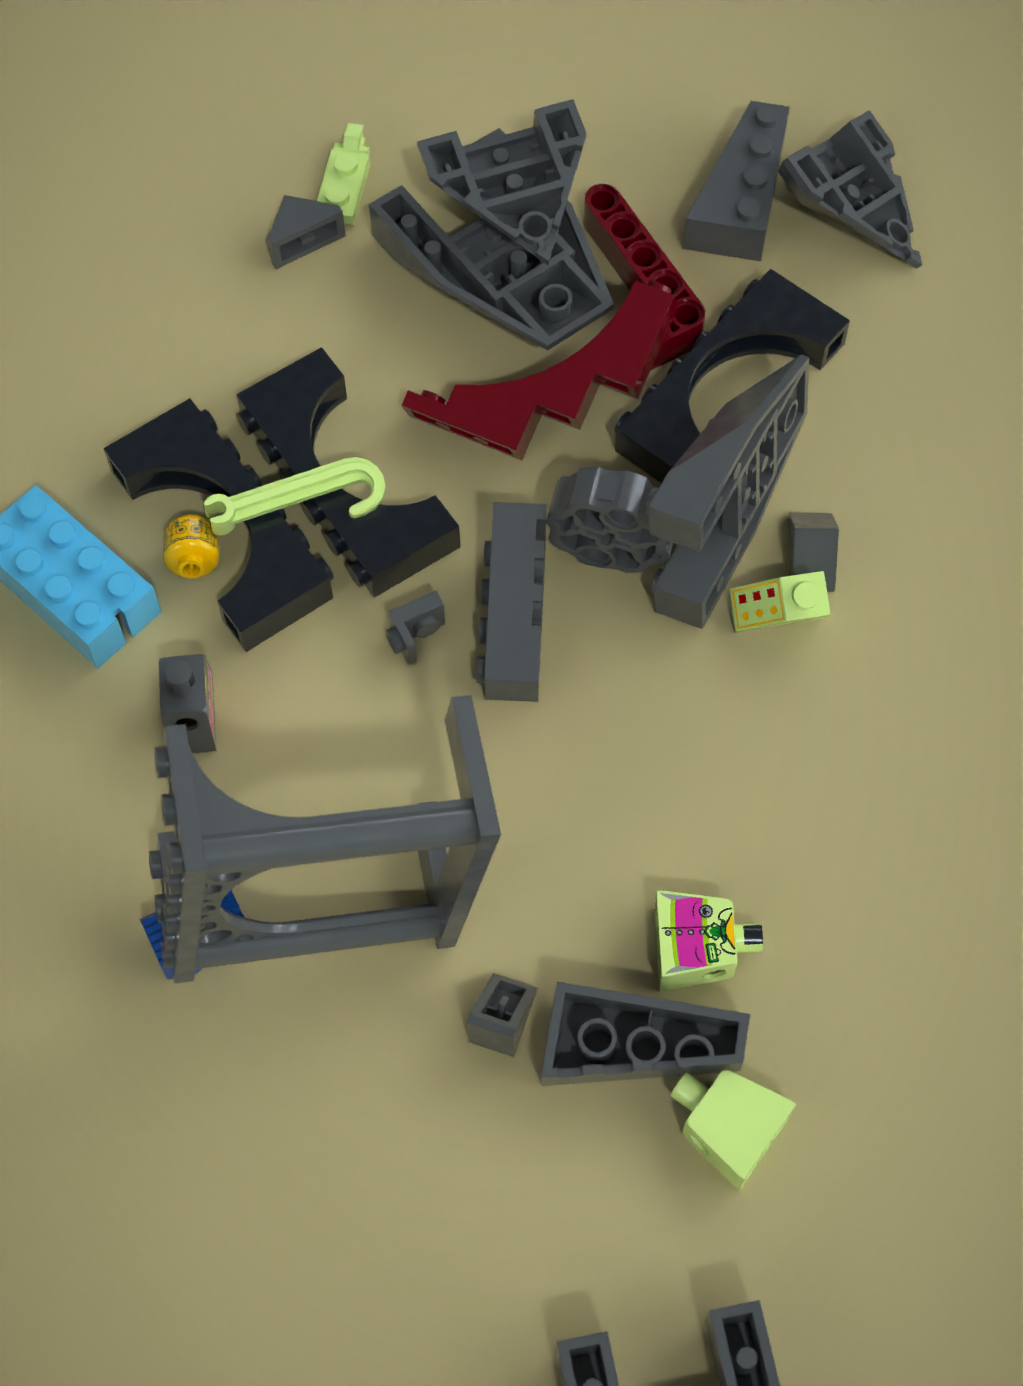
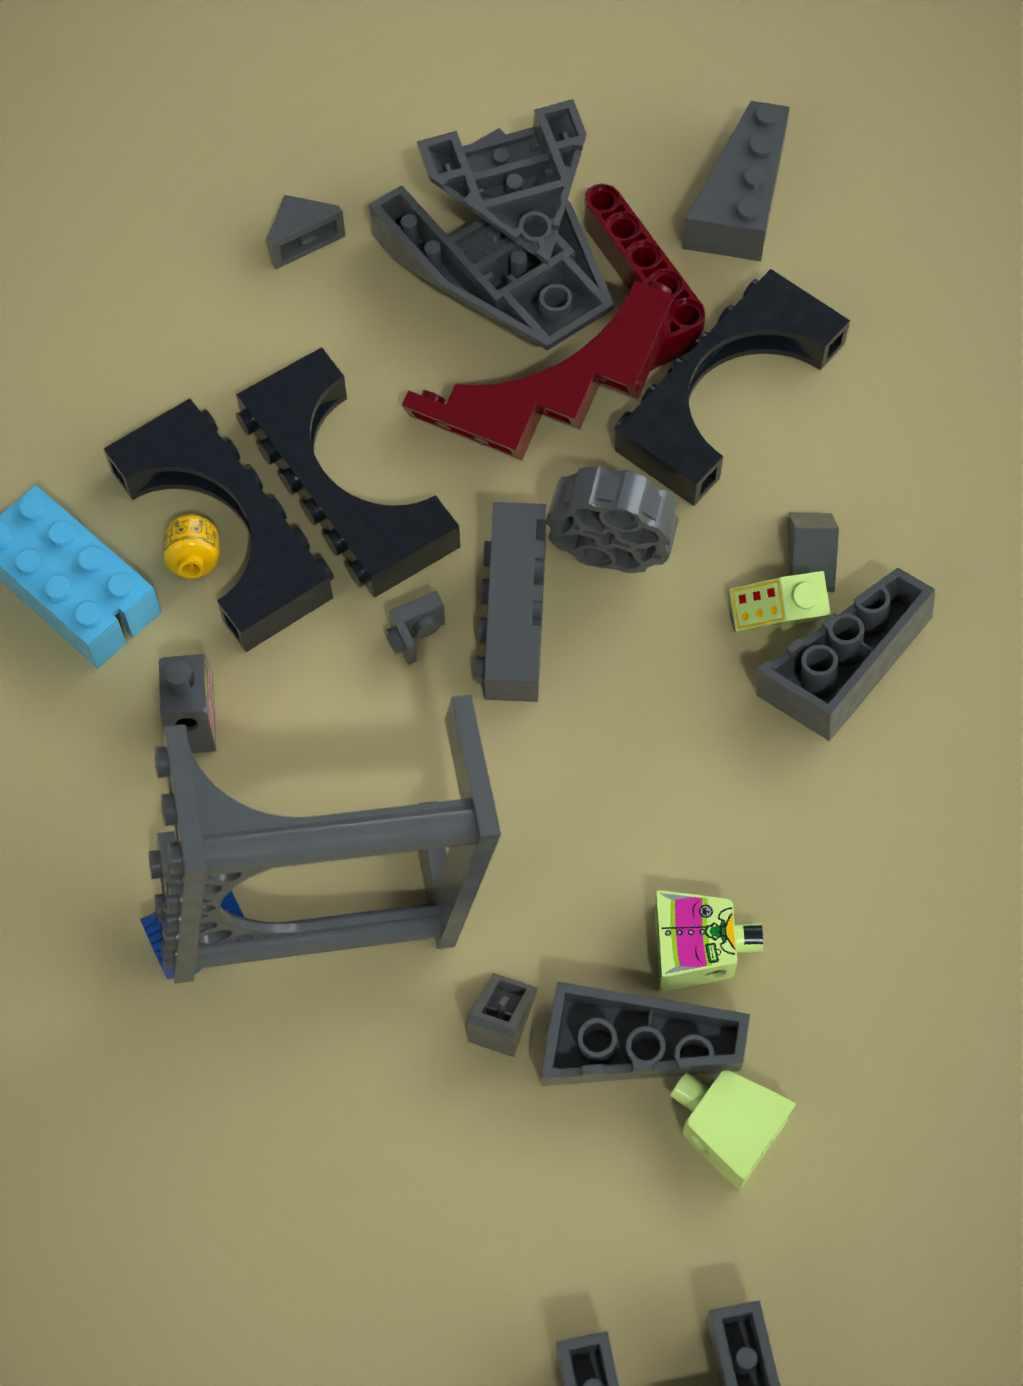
yellowish green piece [204,457,385,536] -> none
yellowish green hinge [317,123,370,225] -> none
dark grey wedge [645,355,809,629] -> none
dark grey wedge [778,110,922,269] -> none
none -> dark grey wedge [756,568,935,742]

